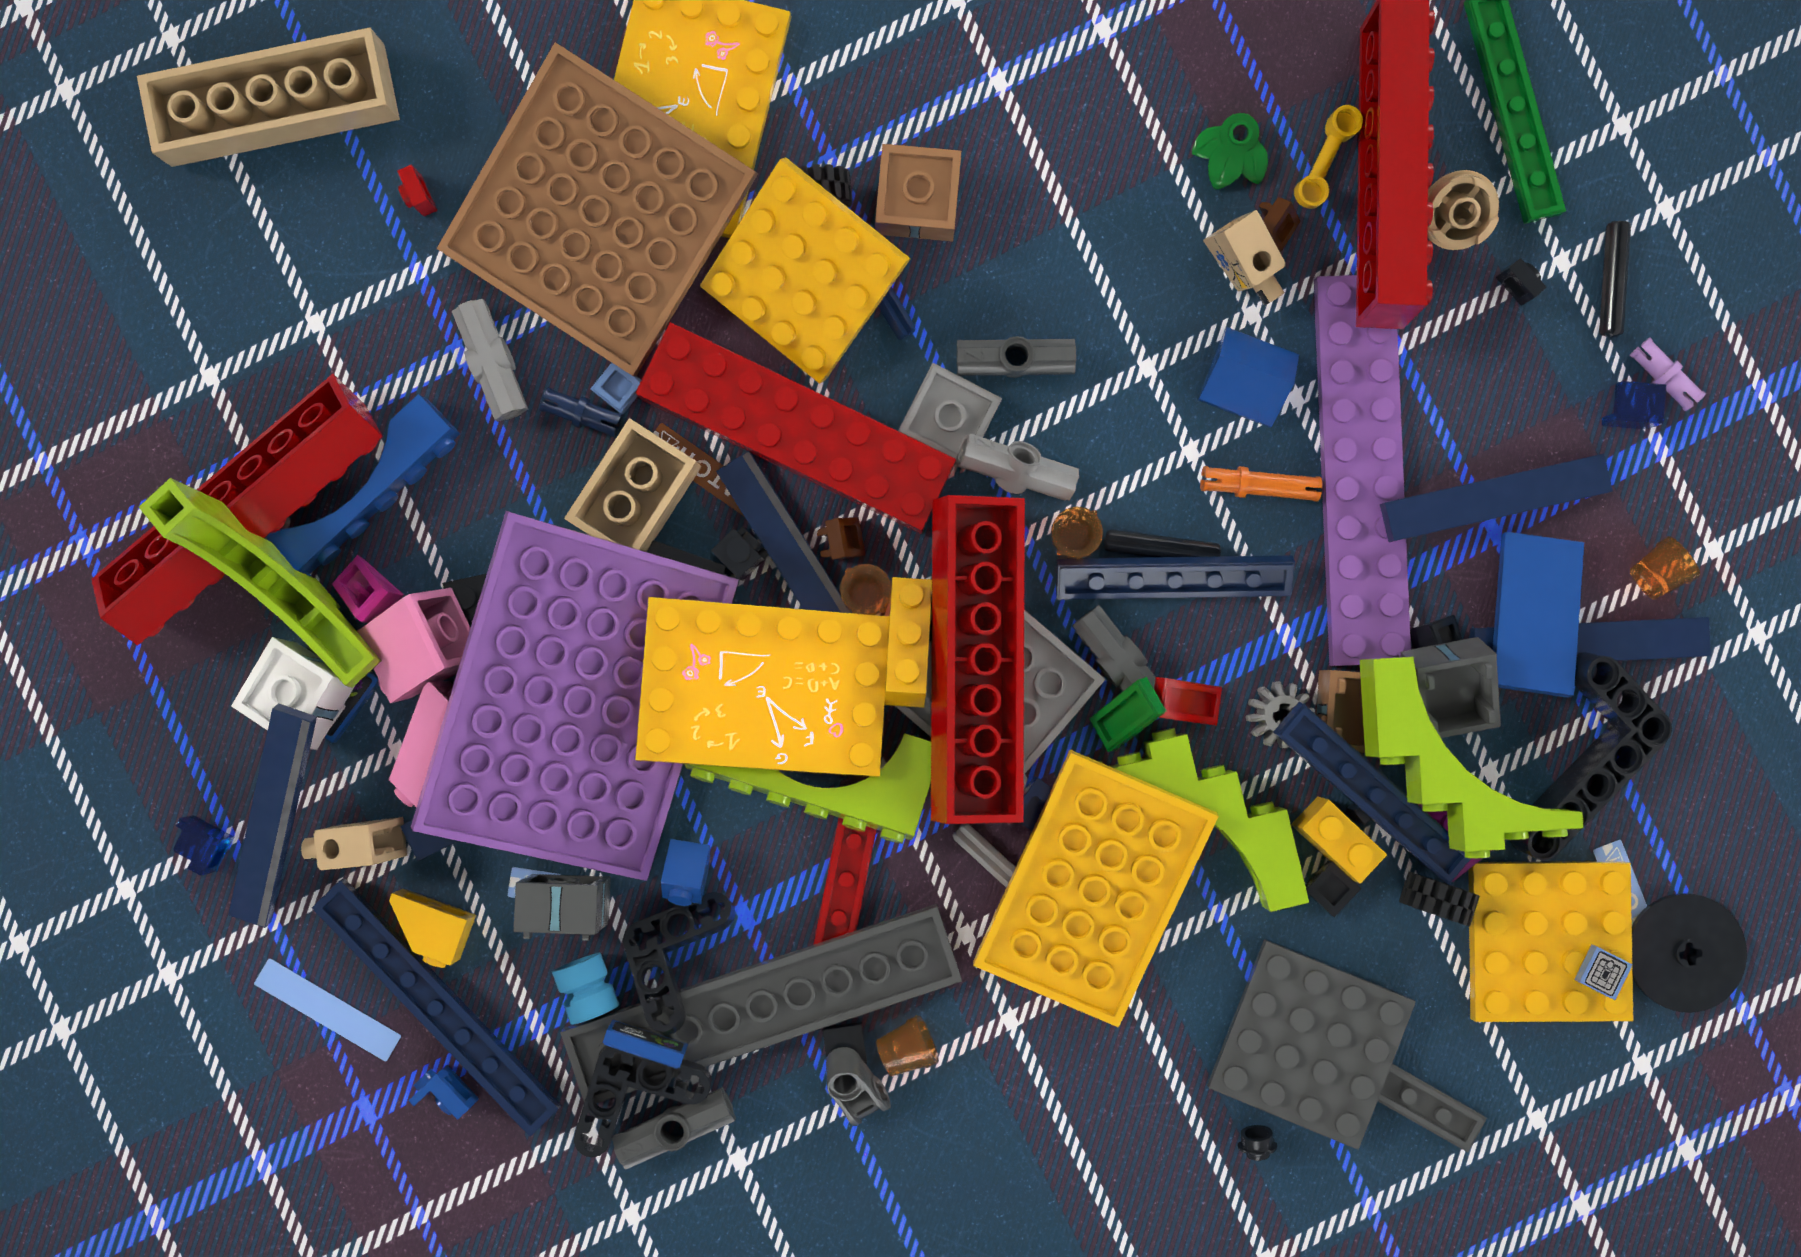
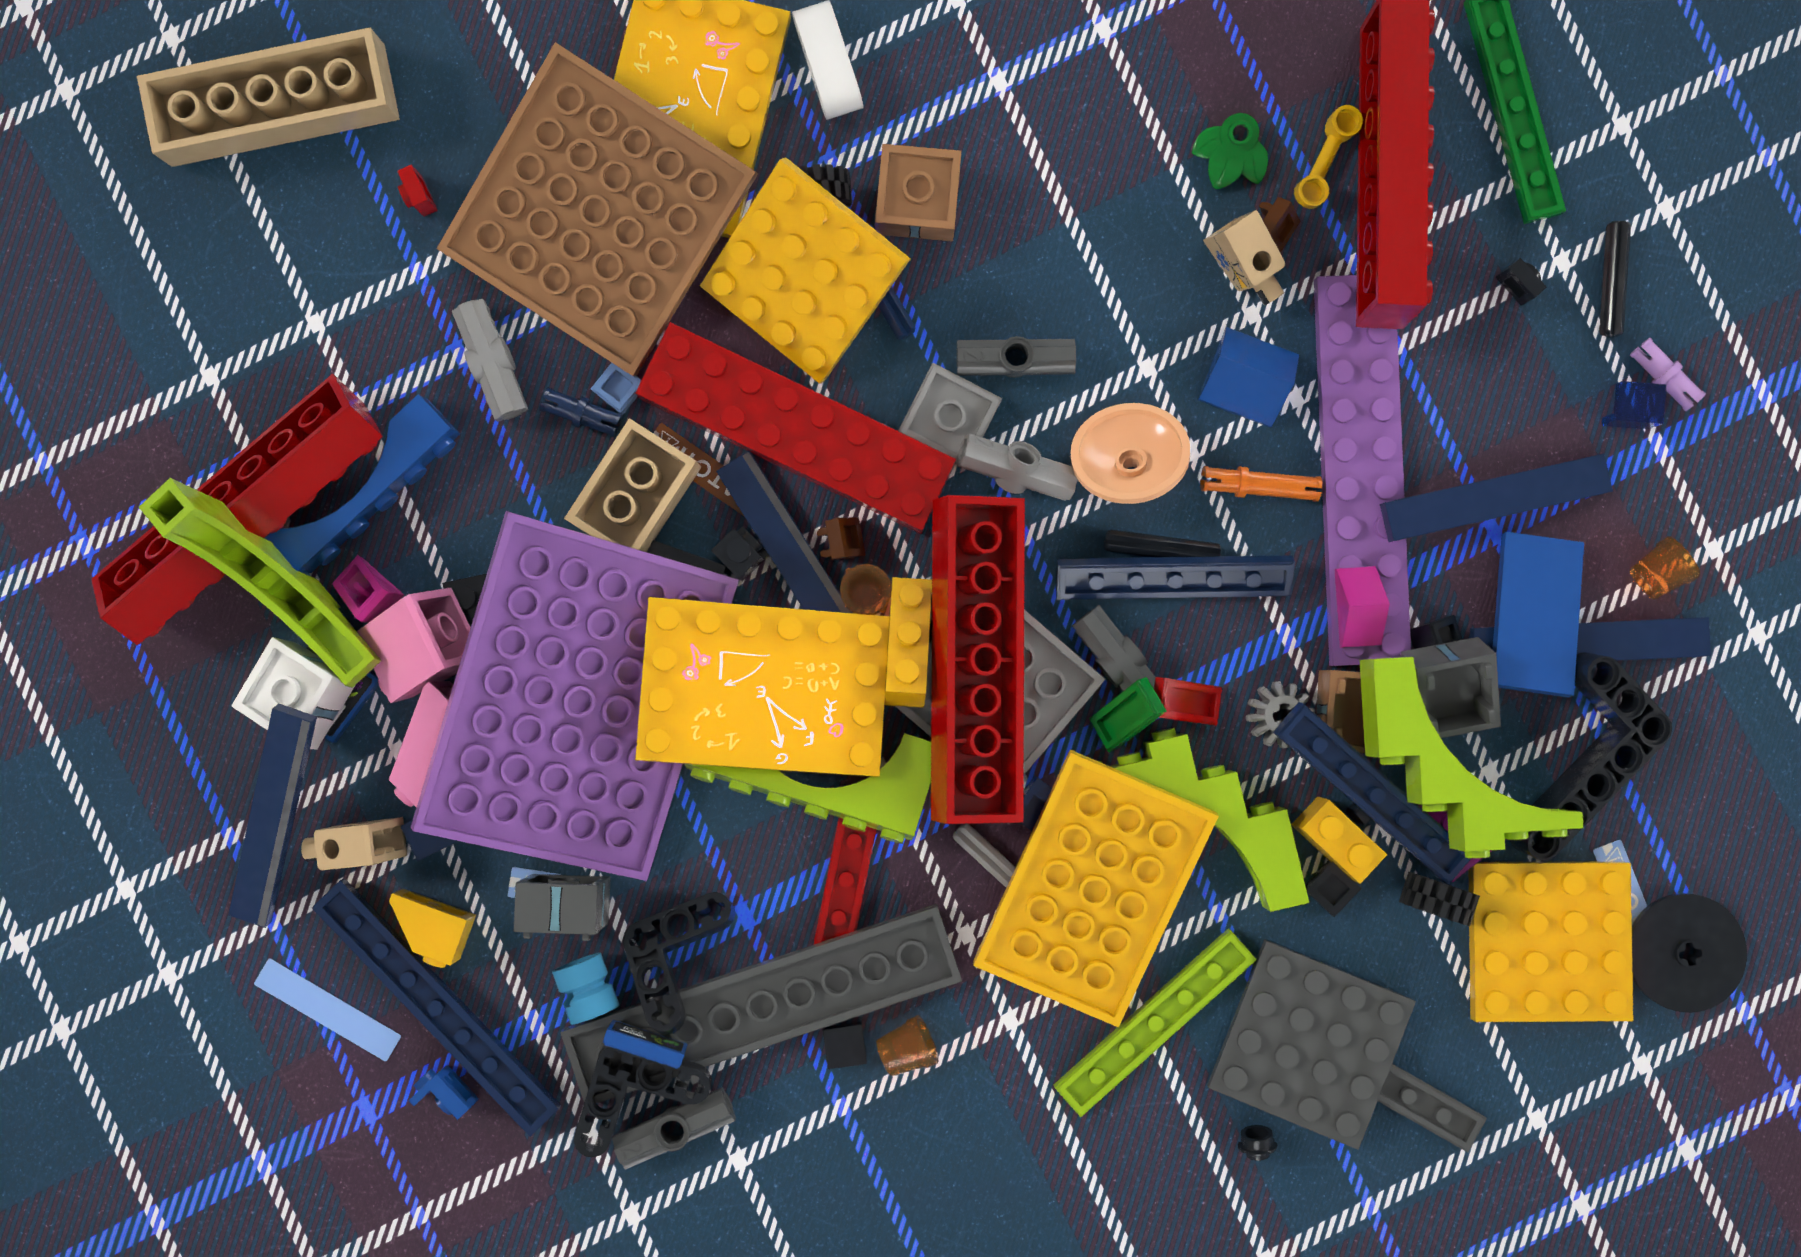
clear blue panel [173,815,235,876] -> none
blue brick [661,839,710,906] -> none
dark grey piece [826,1047,891,1126] -> none
clear orange piece [1051,506,1103,559] -> none
tan cone [1428,170,1499,250] -> none
tile [1574,944,1633,1000] -> none
none -> white beam [792,0,864,120]
none -> lime tile [1053,928,1257,1117]
none -> light nougat dish [1071,403,1190,504]
none -> dark pink slope [1335,566,1390,648]

